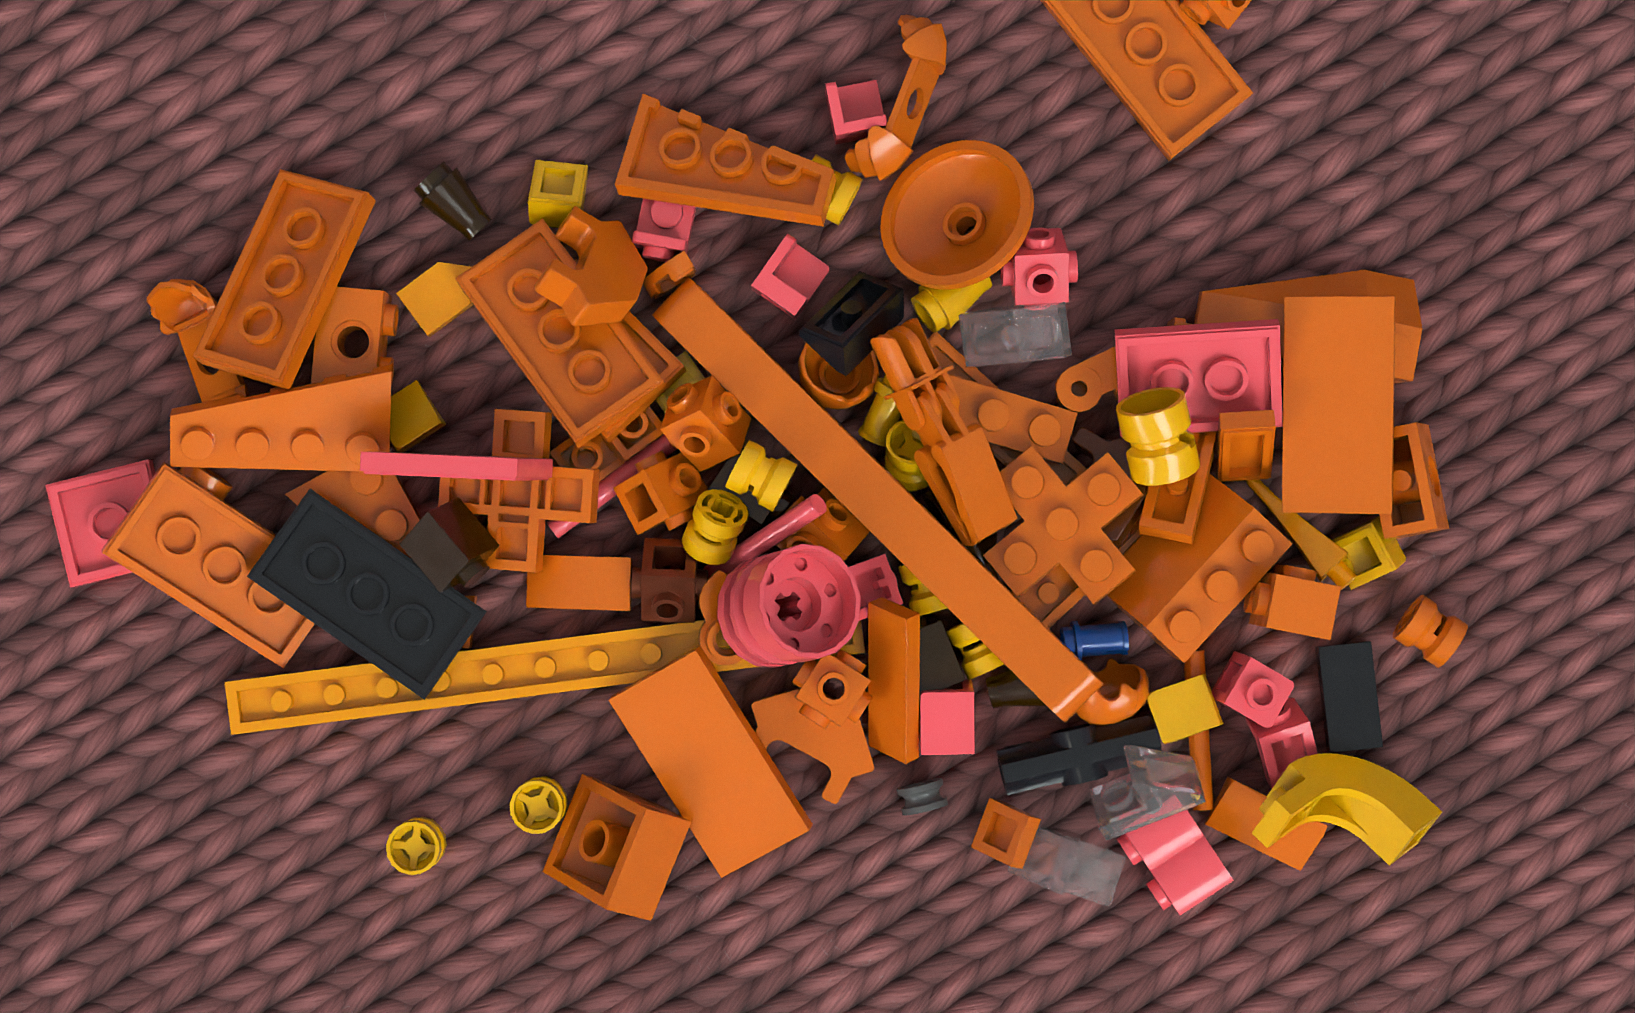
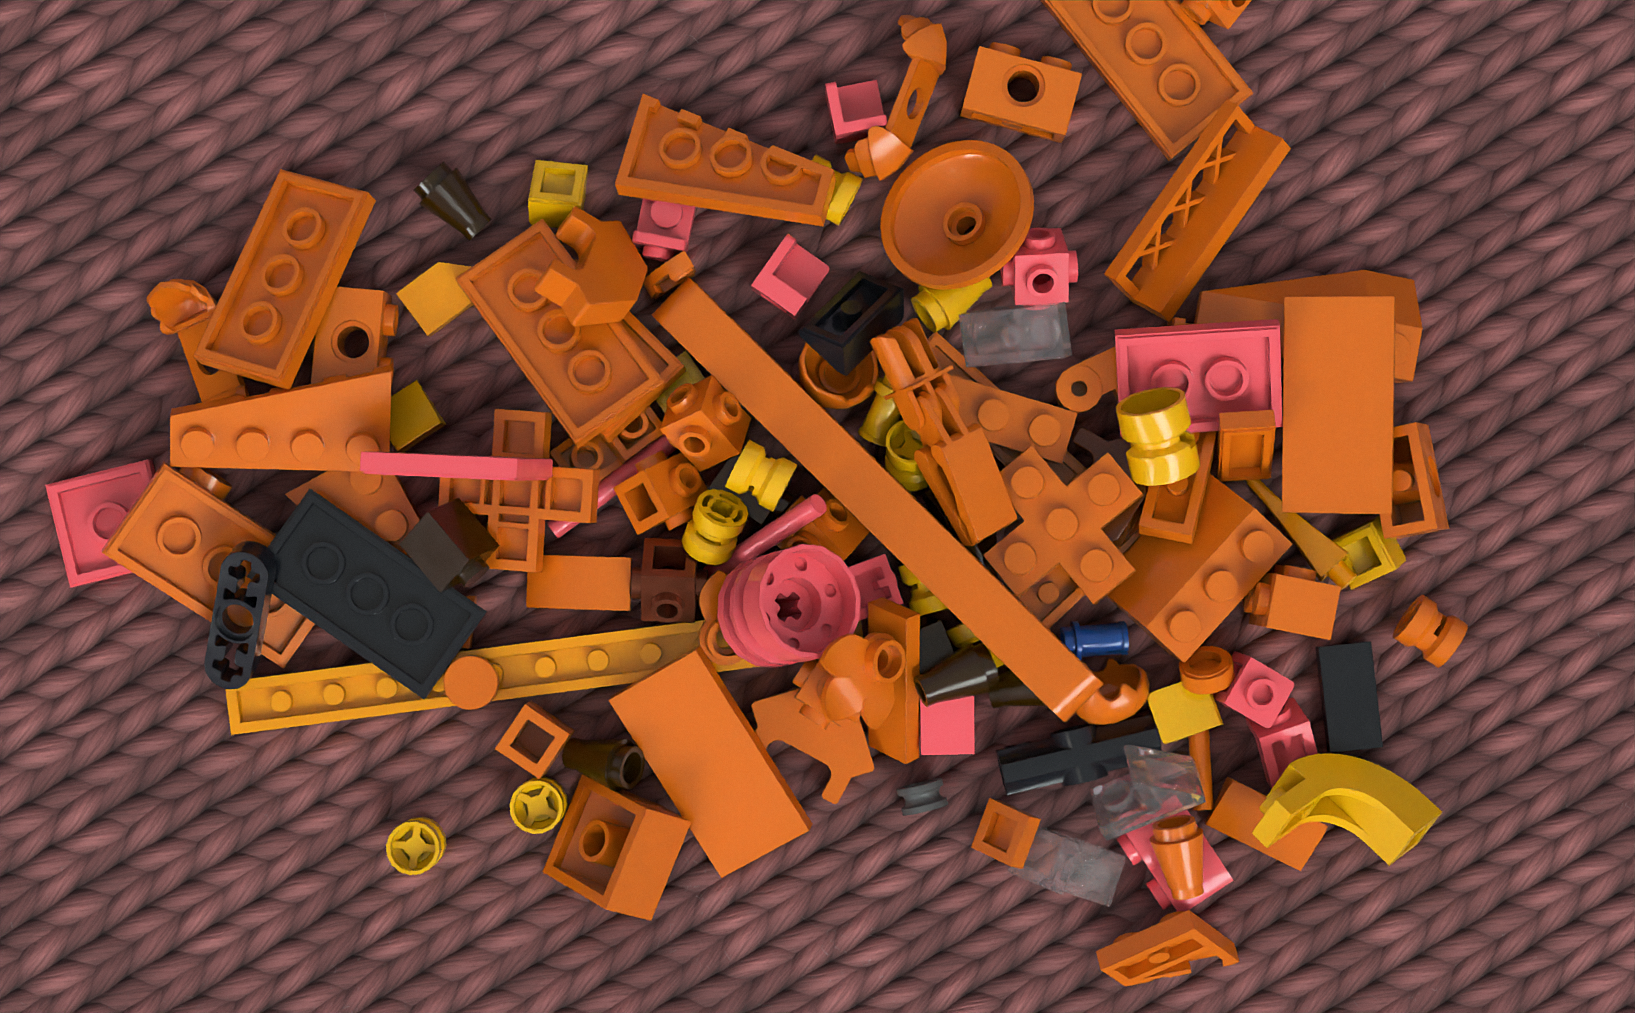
none -> black beam [204,541,276,689]
none -> orange tile [444,655,499,710]
none -> orange brick [495,701,575,779]
none -> dark brown cone [562,737,645,792]
none -> orange plate [820,632,906,730]
none -> dark brown cone [914,643,999,707]
none -> orange brick [960,42,1082,143]
none -> orange wing [1096,910,1240,987]
none -> orange fence [1104,100,1291,322]
none -> orange cone [1149,815,1204,900]
none -> orange tile [1179,646,1235,694]

